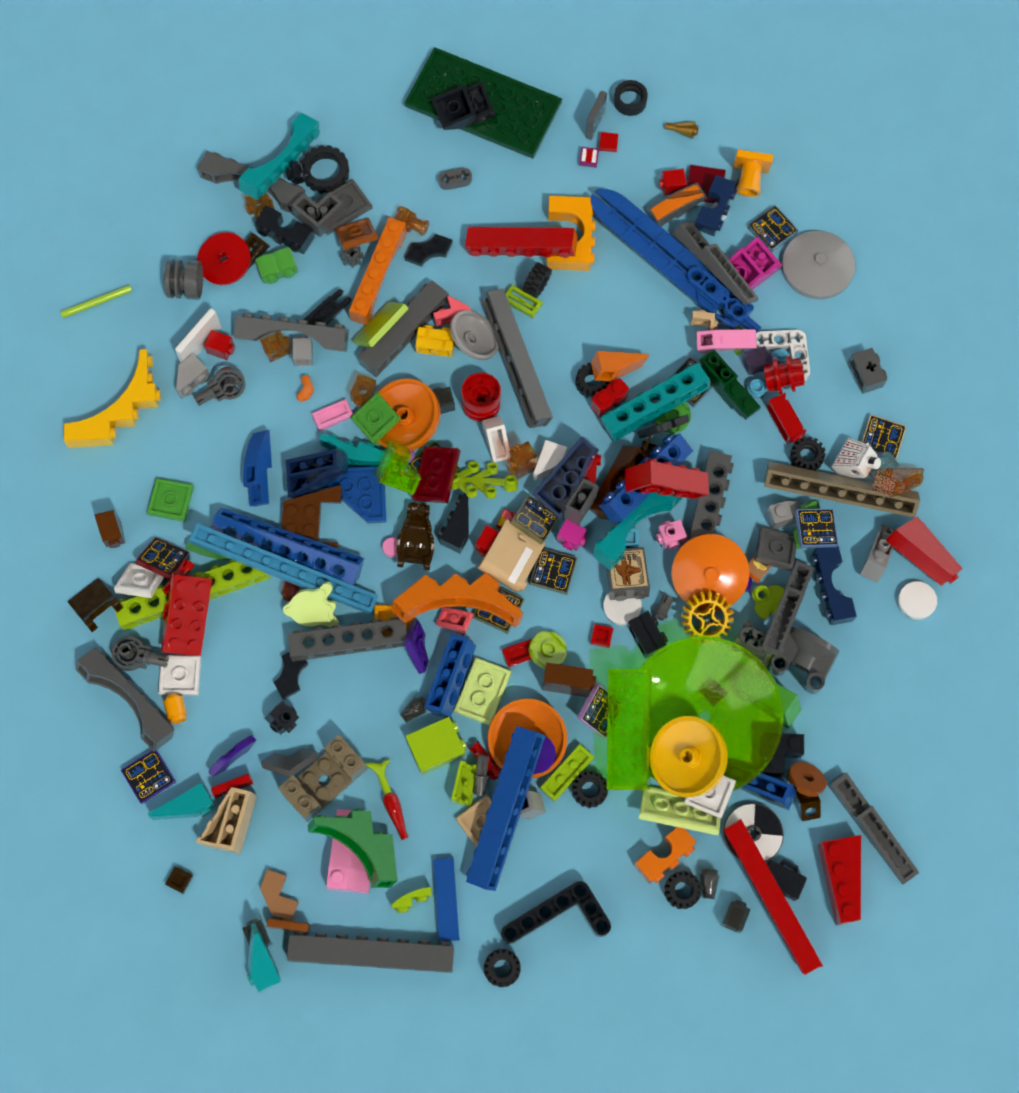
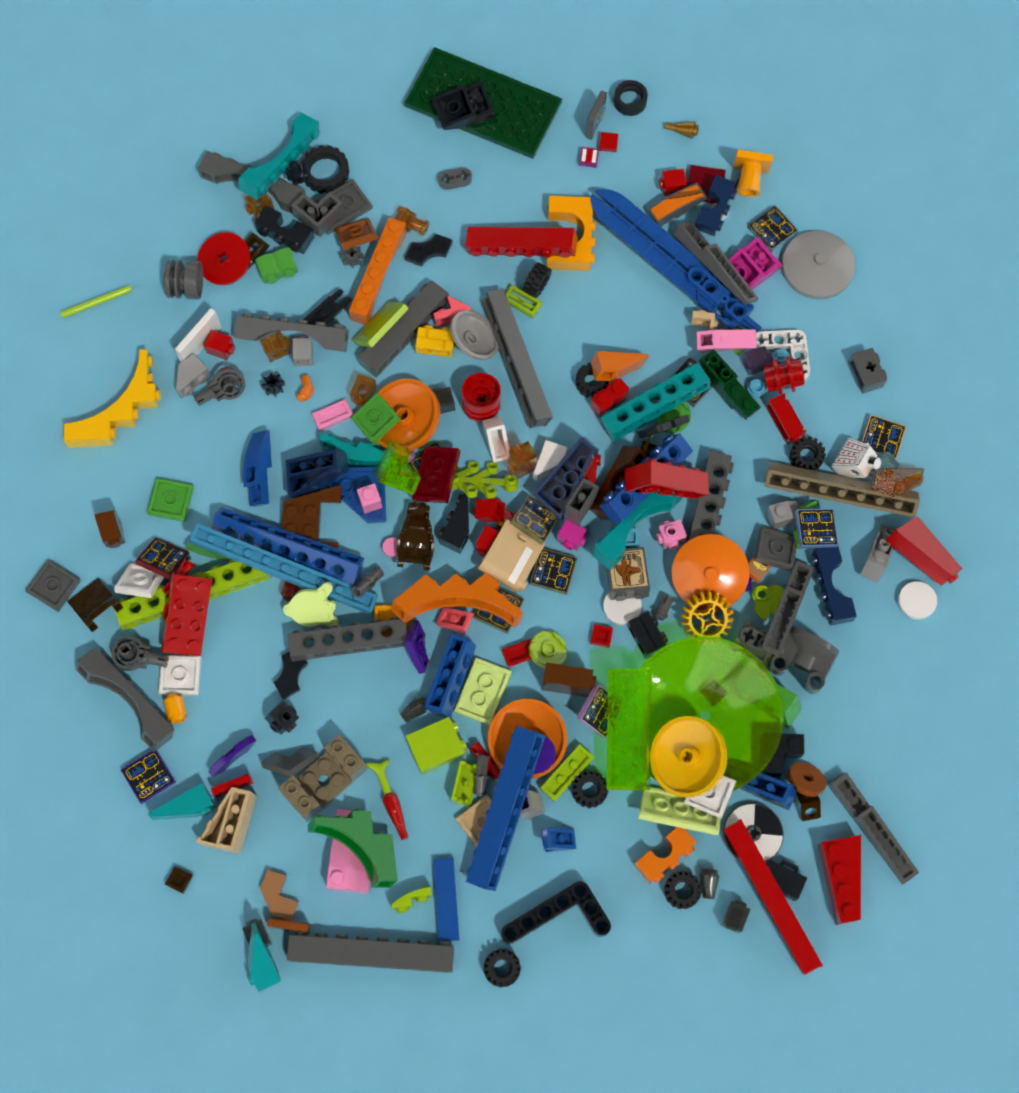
none -> dark grey tile [26,560,81,612]
none -> black gear [262,373,285,397]
none -> dark grey pin [352,567,384,598]
none -> bright pink brick [357,484,382,514]
none -> red brick [474,498,505,523]
none -> blue slope [541,828,576,852]

